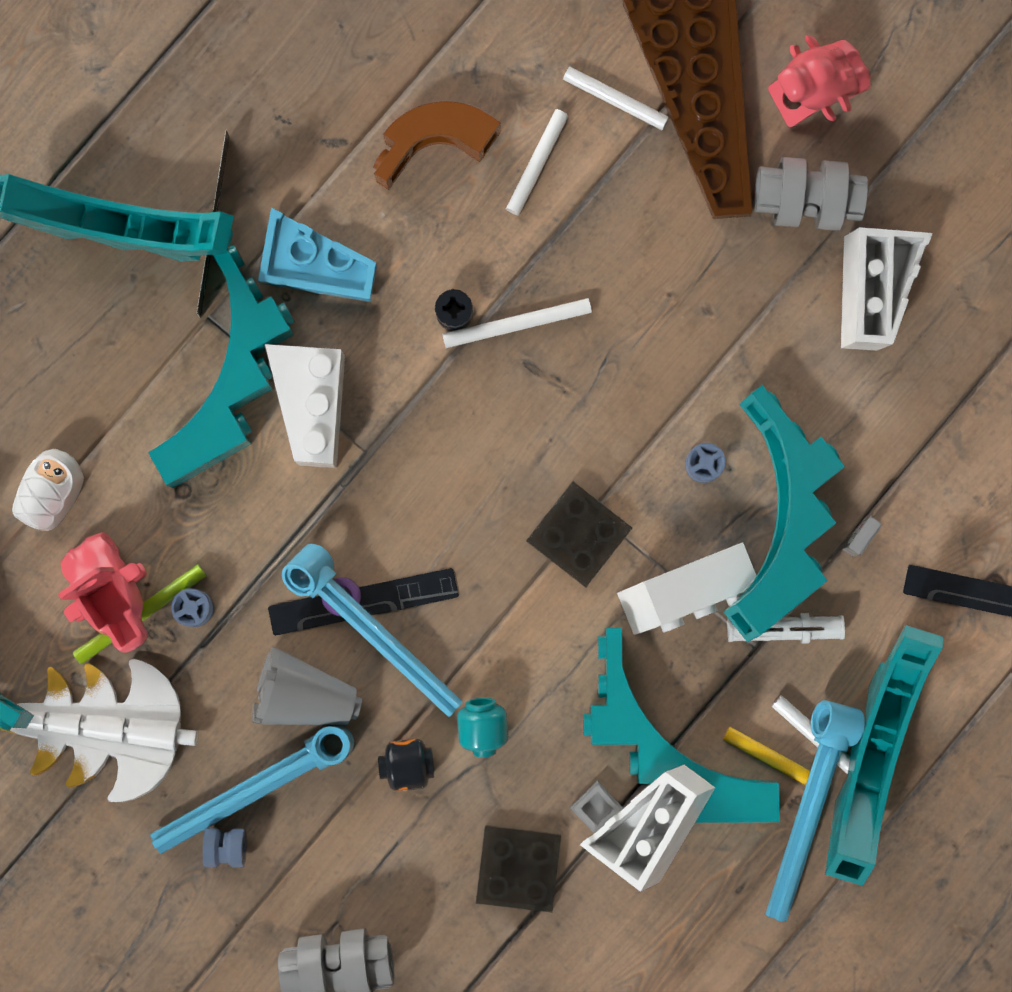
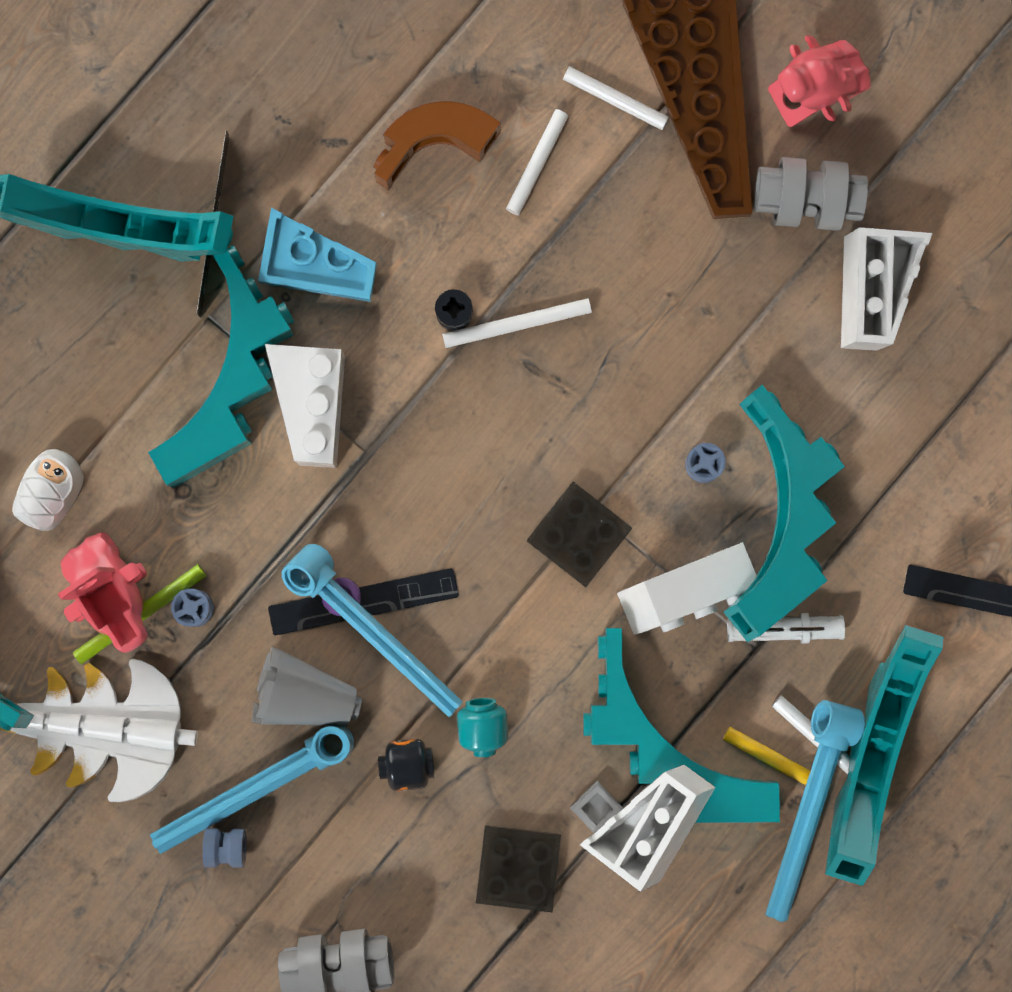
light grey tile [842,516,881,557] -> none

